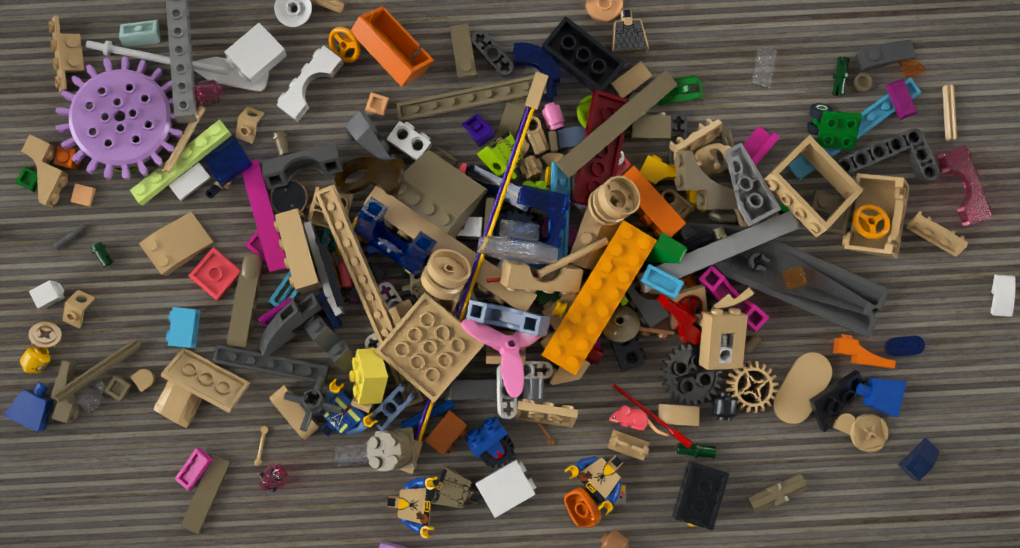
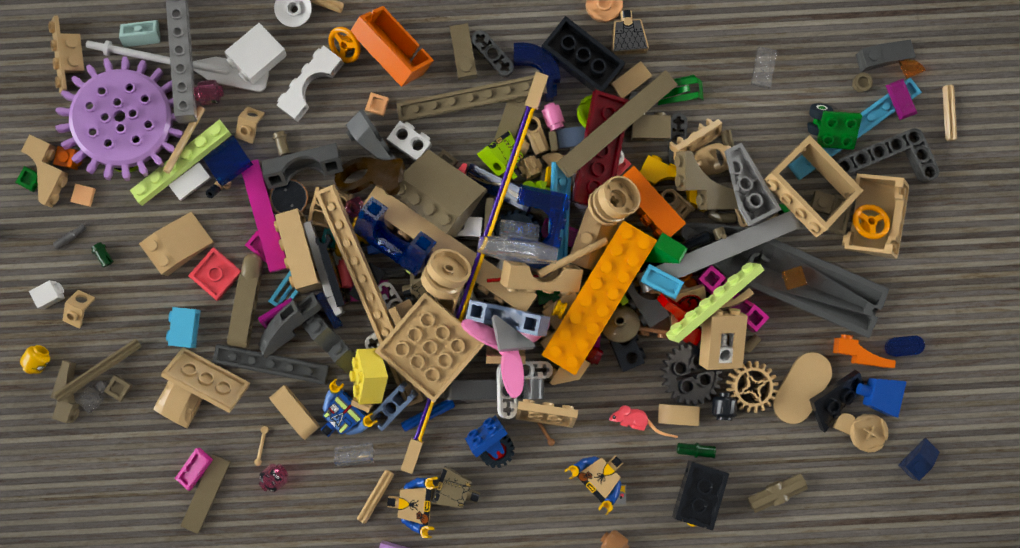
blue torso [4,382,53,432] -> none
tan gear [29,322,62,349] -> none
tan tile [130,369,155,392] -> none
dark grey bar [284,375,342,432] -> none
dark tan piece [366,427,417,472] -> none
dark orange brick [425,410,468,455] -> none
dark purple slope [462,113,495,147] -> none
white brick [475,459,537,518] -> none
orange piece [564,487,602,528] -> none
tan hinge [607,430,650,461] -> none
red piece [612,384,693,448] -> none
dark pink panel [743,126,780,166] -> none
dark green pin [832,56,850,97] -> none
tan plate [906,211,968,257] -> none
clear pink arch [937,145,992,227] -> none
white slope [990,274,1015,317] -> none
none -> clear pink tile [345,196,366,218]
none -> tan axle [357,470,394,524]
none -> light grey tile [491,315,535,352]
none -> yellowish green plate [666,262,764,343]

